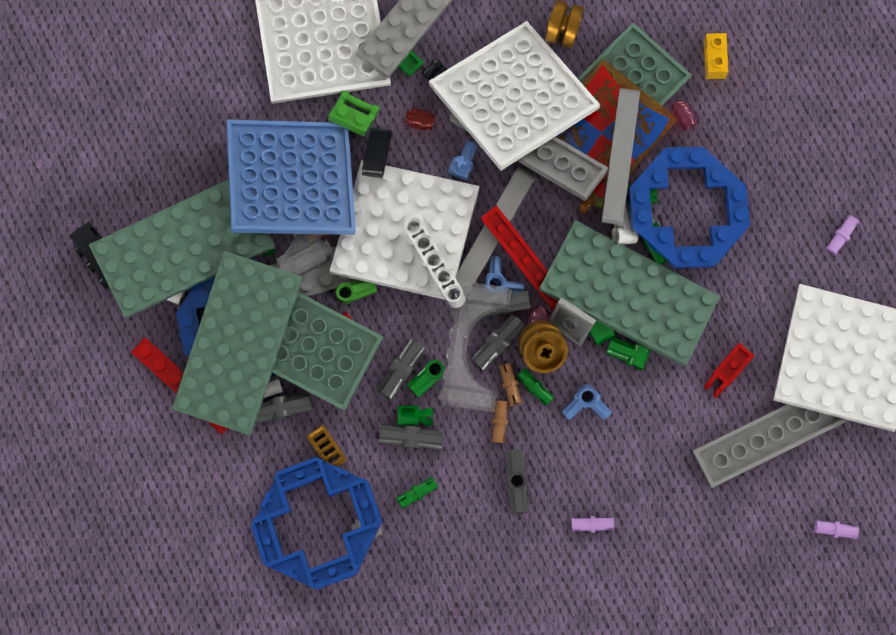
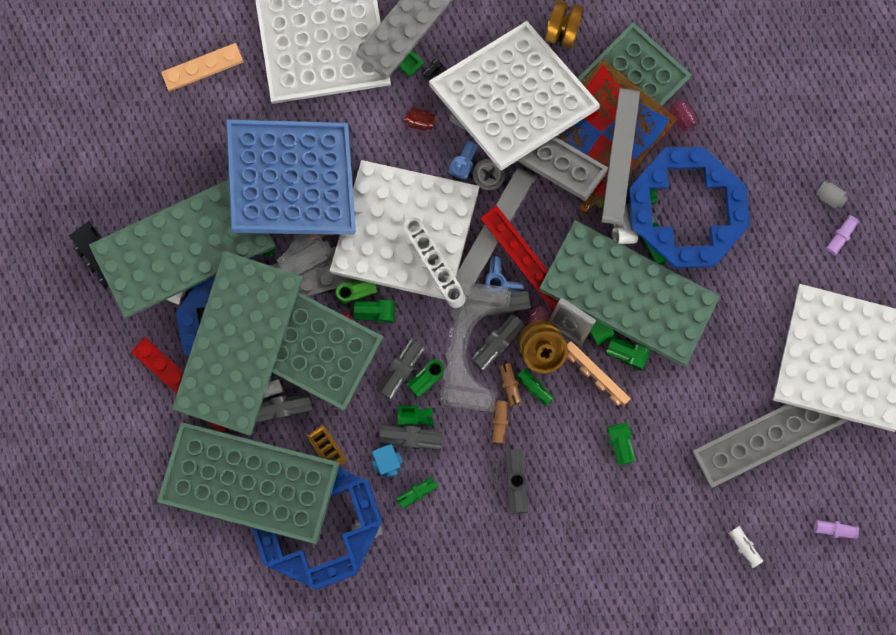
bright green plate [328,91,380,137] -> none
black beam [362,128,392,178] -> none
medium blue axle [562,384,612,420] -> none
lavender pin [572,516,614,533] -> none
red hinge [703,343,755,398] -> none
yellow brick [704,33,728,79] -> none
none -> sand green plate [157,422,340,545]
none -> light nougat plate [161,43,244,91]
none -> green piece [354,300,395,323]
none -> dark azure brick [372,444,403,478]
none -> light grey gear [473,159,505,191]
none -> light nougat plate [567,341,631,407]
none -> green piece [607,422,636,466]
none -> white pin [729,526,763,568]
none -> light grey brick [816,181,848,209]

